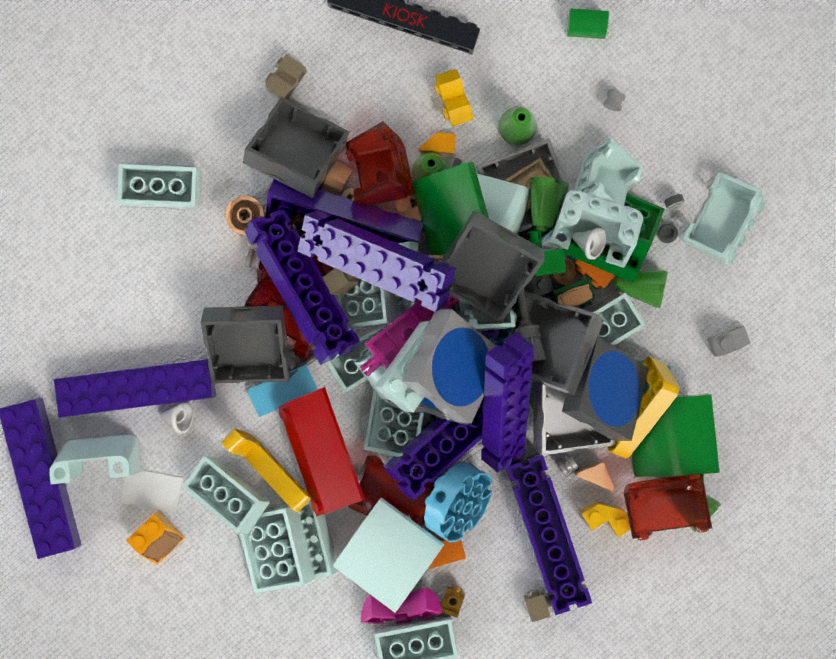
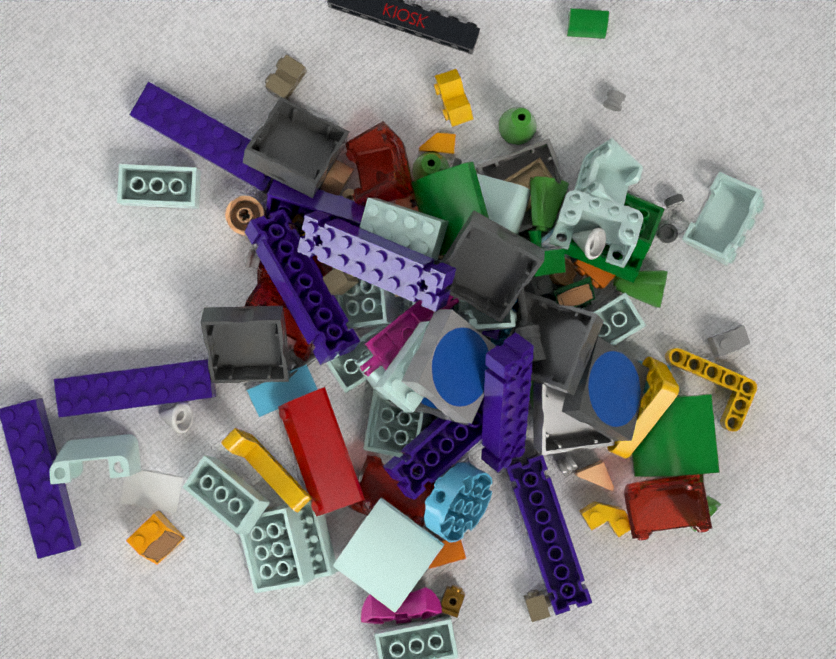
none -> dark purple brick [129,81,274,194]
none -> light aqua brick [359,198,448,261]
none -> yellow beam [665,348,757,432]

